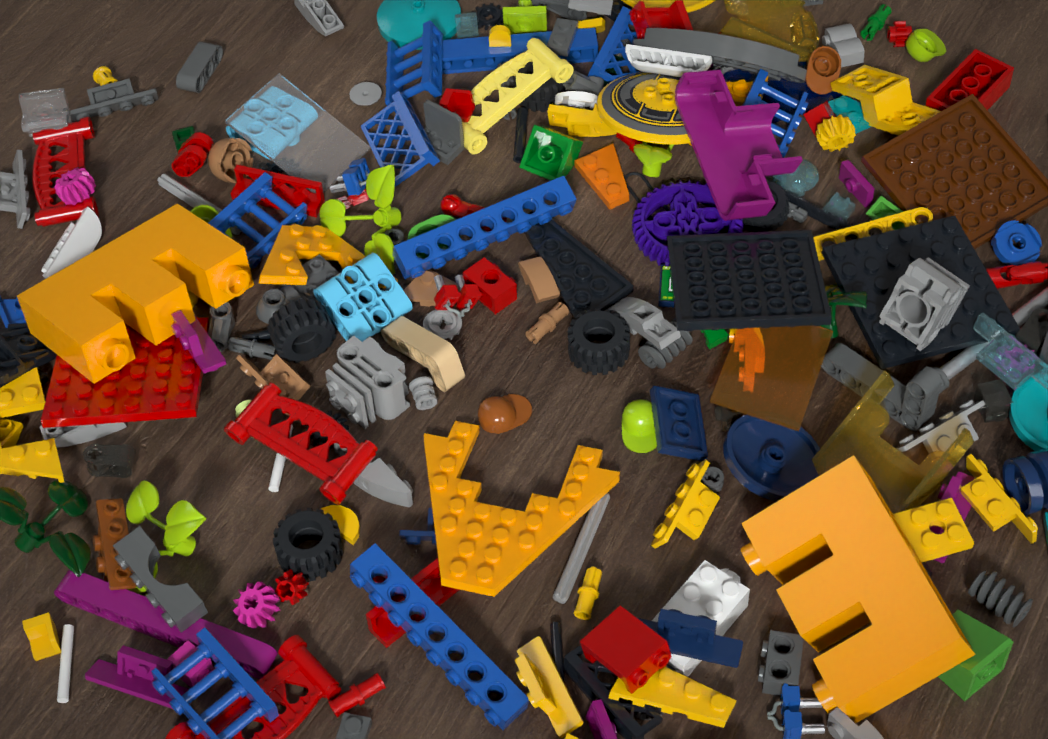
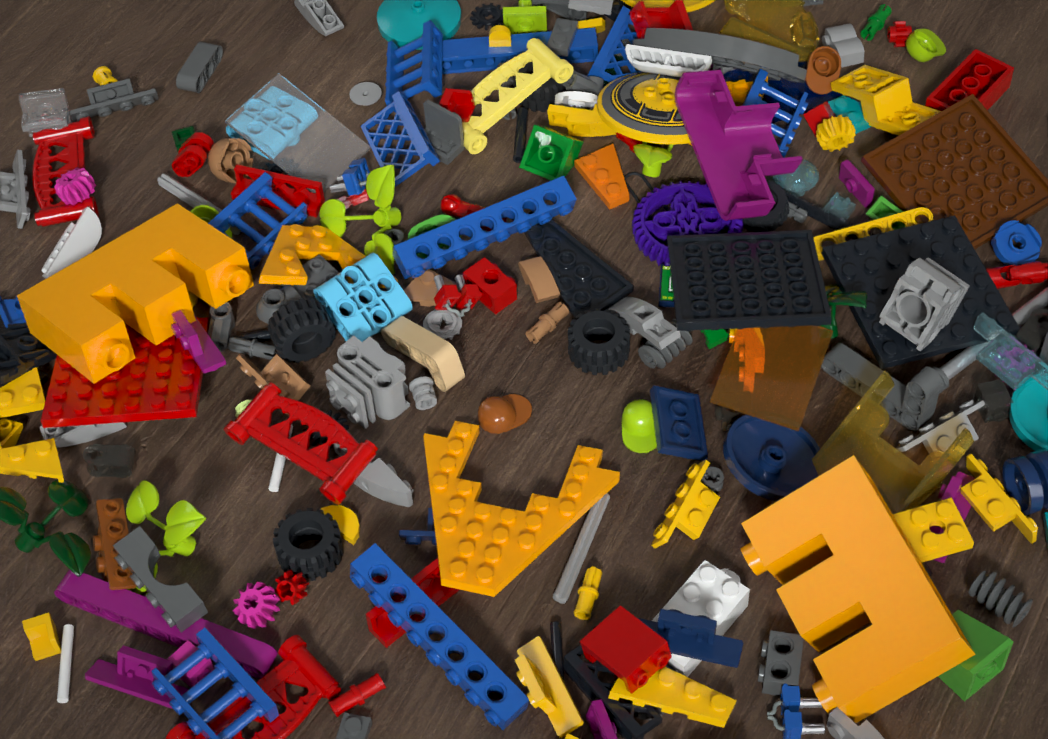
clear light blue tile [455,13,478,38] -> none

